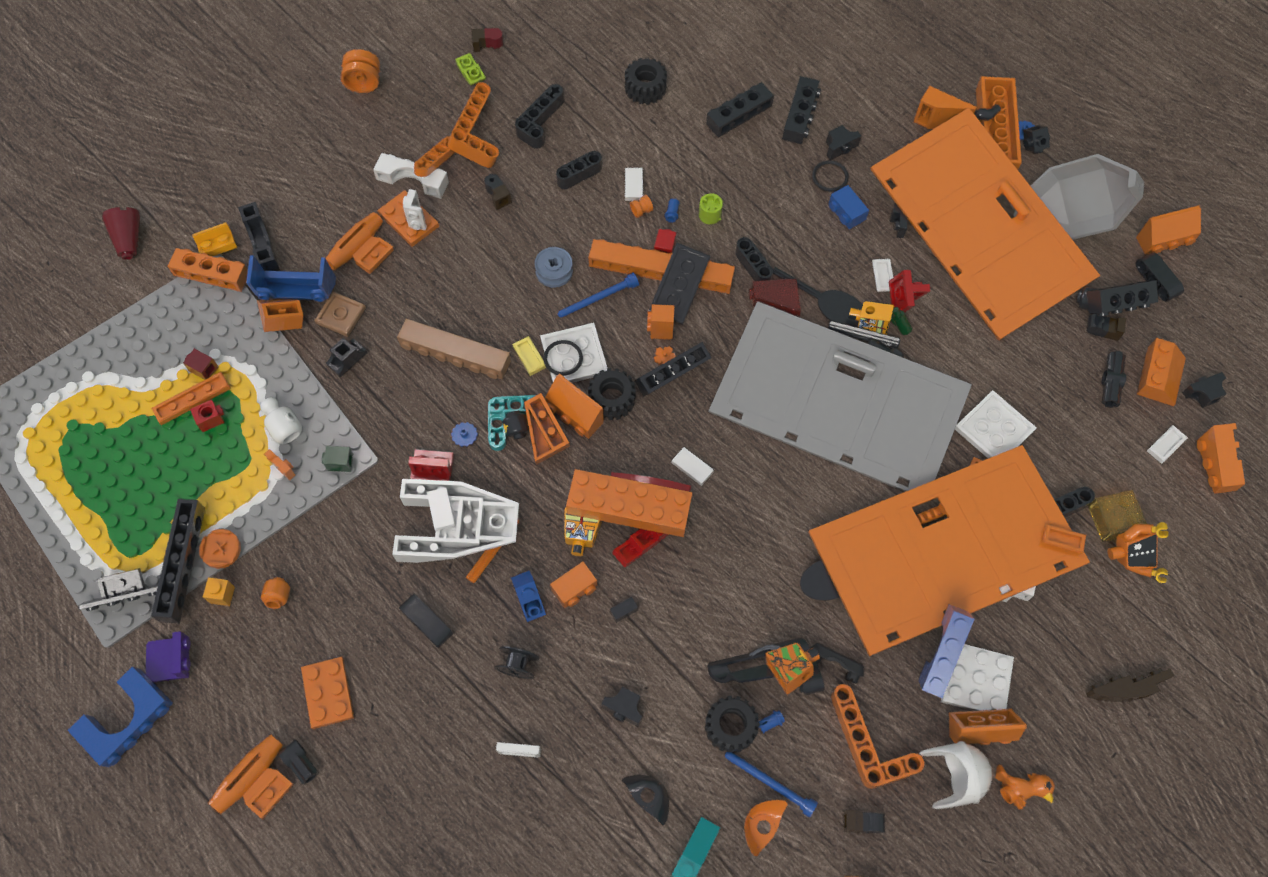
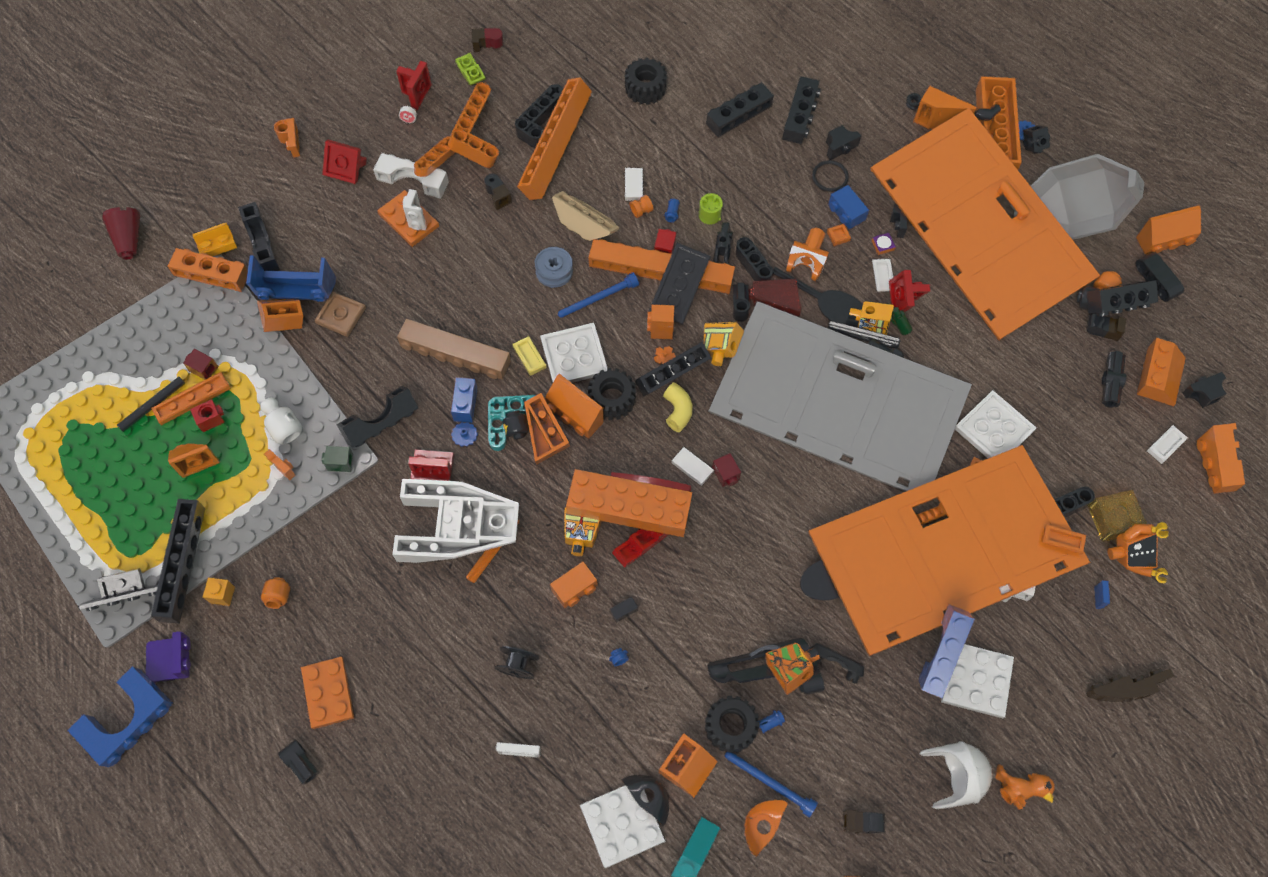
orange tile [199,529,241,569] -> none
orange plate [208,734,294,819] -> none
orange plate [325,212,394,274] -> none
black brick [326,338,367,377] -> none
orange wheel [340,49,380,93] -> none
black beam [398,593,454,648] -> none
white tile [427,487,455,531] -> none
blue slope [511,571,546,622] -> none
black tyre [543,340,583,376] -> none
black beam [556,151,602,189] -> none
black brick [601,686,642,727] -> none
orange beam [831,684,924,789] -> none
orange slope [949,709,1026,745] -> none
none -> black piece [117,376,185,432]
none -> orange slope [168,444,220,478]
none -> orange plate [274,118,300,157]
none -> red bracket [323,140,367,184]
none -> black arch [336,386,418,447]
none -> red bracket [396,61,432,110]
none -> tile [399,106,417,123]
none -> brick [451,378,478,423]
none -> orange brick [517,77,592,200]
none -> tan wedge [552,191,619,241]
none -> white plate [580,785,665,868]
none -> blue plate [609,648,629,666]
none -> orange slope [659,733,718,798]
none -> light yellow cylinder [663,382,693,432]
none -> light orange torso [704,322,744,366]
none -> dark red brick [712,453,741,487]
none -> black hinge [713,223,733,264]
none -> black piece [733,283,750,322]
none -> orange connector [786,228,829,281]
none -> orange tile [827,224,851,246]
none -> tile [871,233,896,255]
none -> black bush [906,93,922,110]
none -> orange head [1093,271,1122,289]
none -> blue piece [1094,581,1110,609]

